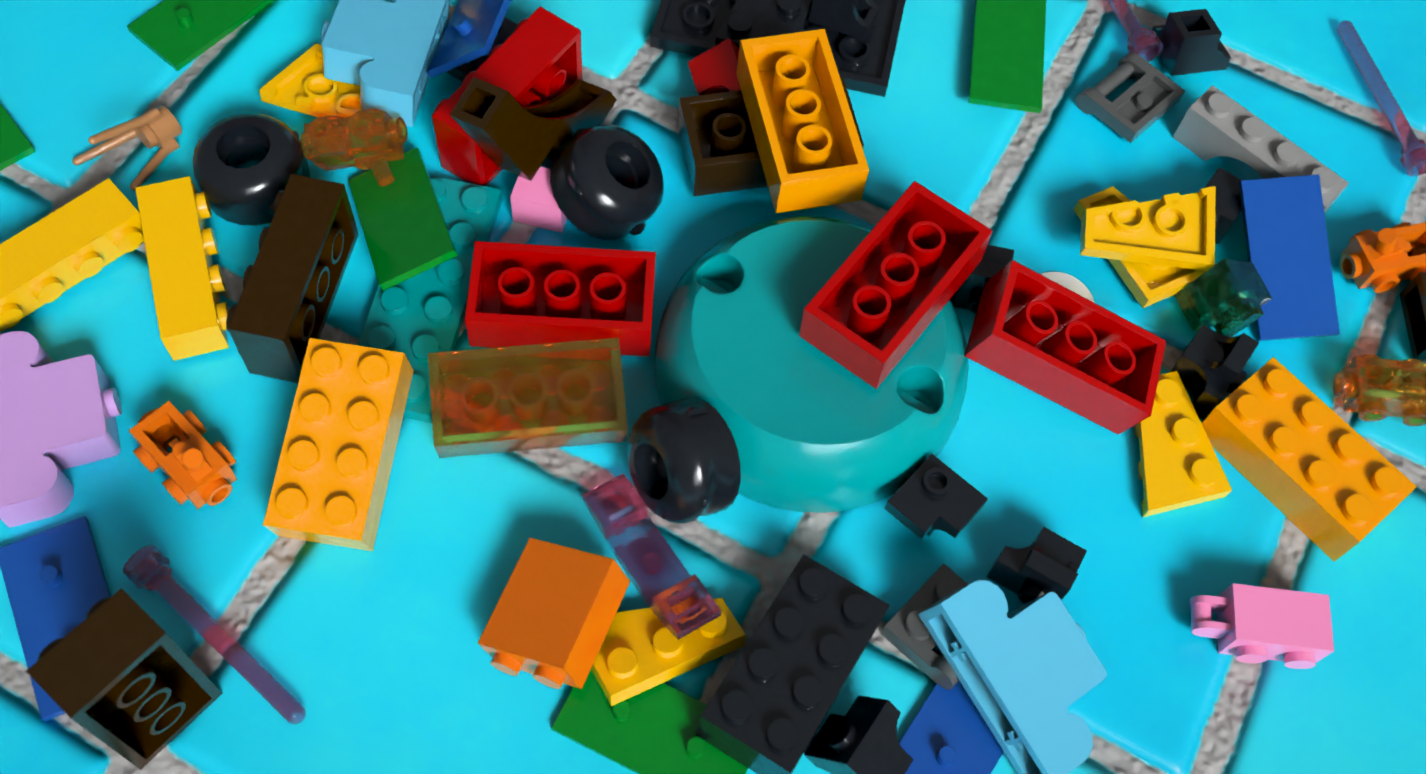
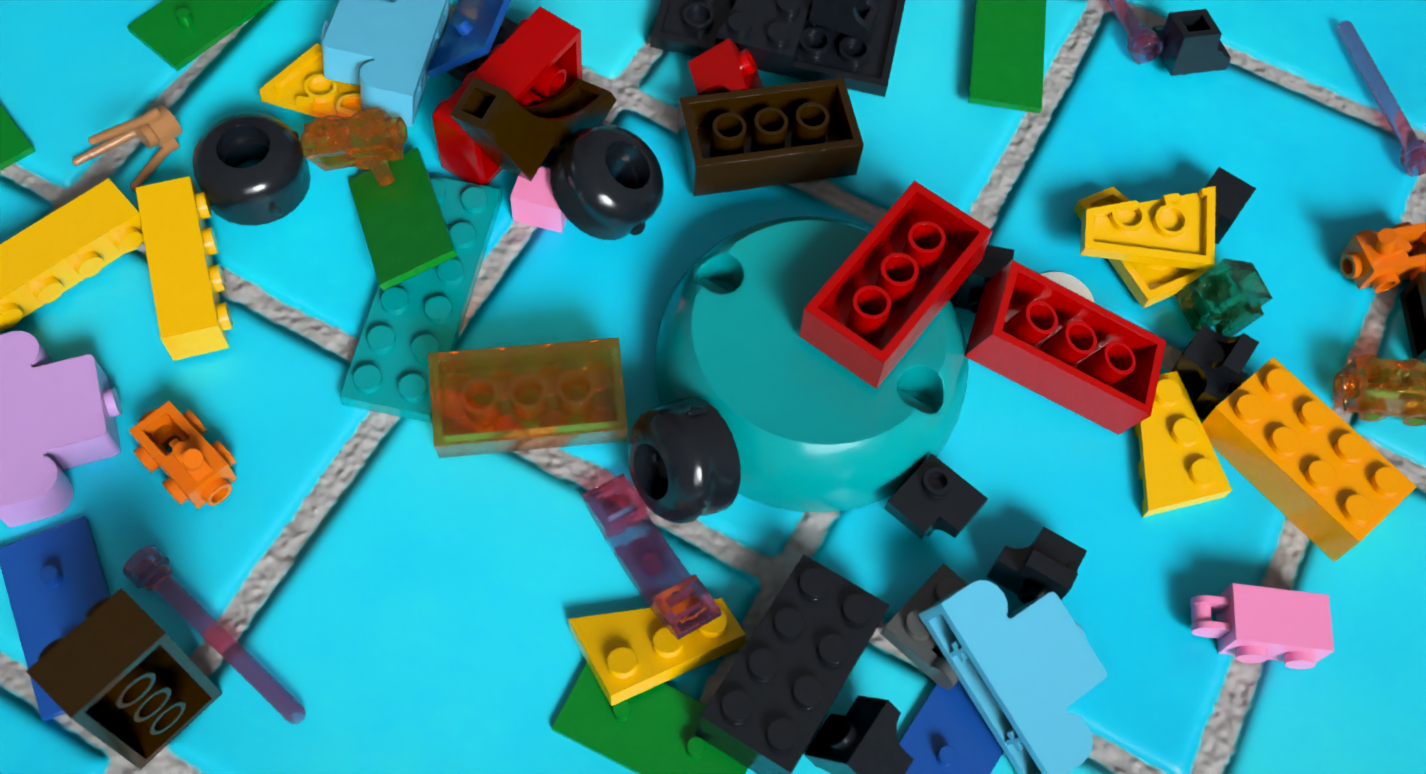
dark brown brick [226,174,359,383] -> none
light orange brick [263,338,414,551] -> none
red brick [465,241,656,357] -> none
orange brick [478,537,630,689] -> none
light orange brick [736,29,869,213] -> none
dark grey plate [1076,52,1185,143] -> none
light grey arch [1172,85,1349,214] -> none
blue piece [1239,174,1340,341] -> none

